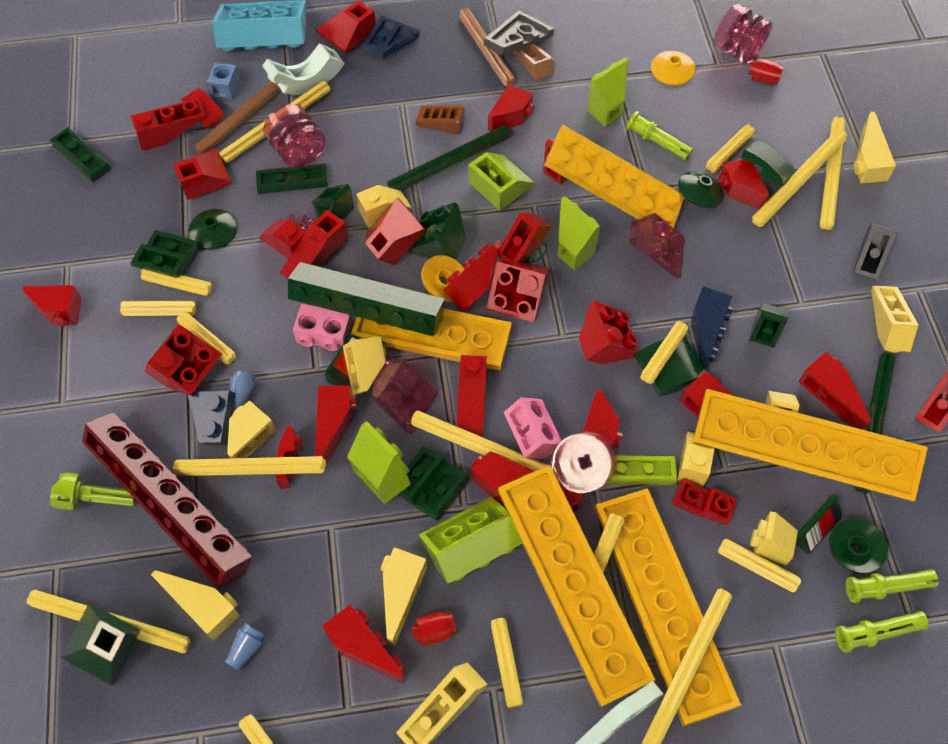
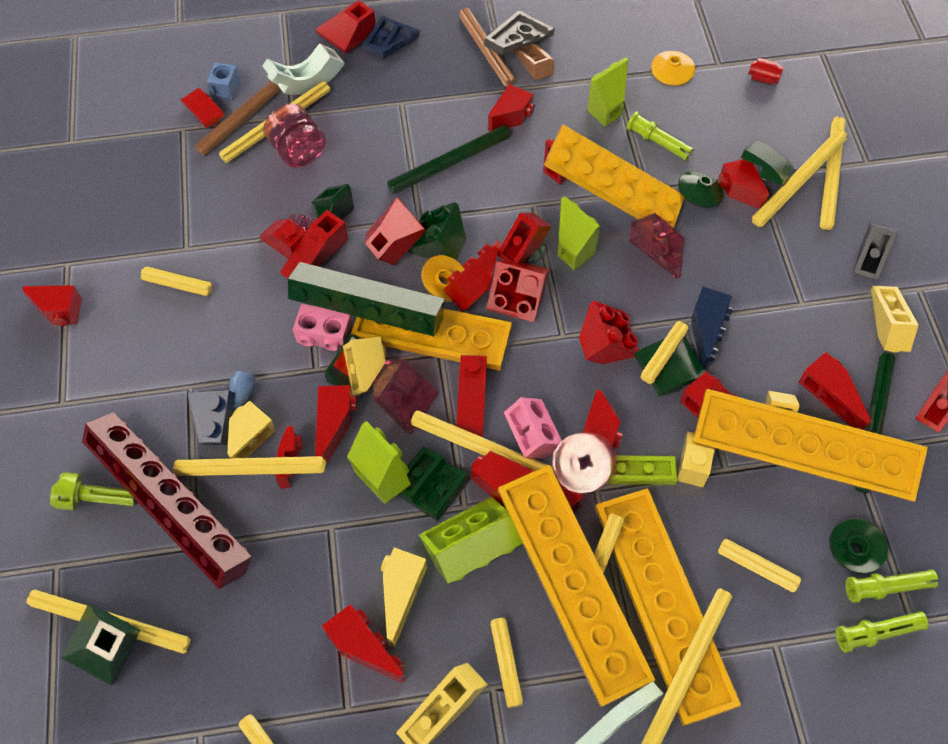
dark green tile [49,127,112,182] -> none
light yellow axle [120,301,196,316] -> none
red slope [130,98,206,151] -> none
dark green slope [130,230,201,278] -> none
red slope [144,324,222,395] -> none
light yellow slope [151,570,240,641] -> none
red slope [172,148,232,200] -> none
light yellow axle [177,312,236,365] -> none
dark green dish [188,209,237,250] -> none
medium azure slope [212,0,306,51] -> none
medium blue cone [225,623,265,671] -> none
dark green tile [256,163,328,194] -> none
light yellow slope [356,185,412,228] -> none
red brick [411,611,456,647] -> none
dark orange slope [415,106,465,134] -> none
lime slope [468,152,535,211] -> none
red slope [671,478,737,525] -> none
light yellow axle [706,125,755,173] -> none
clear pink wheel [713,3,772,64] -> none
dark green slope [749,303,788,348] -> none
light yellow slope [750,511,798,566] -> none
slope [796,494,842,554] -> none
light yellow slope [853,112,896,184] -> none

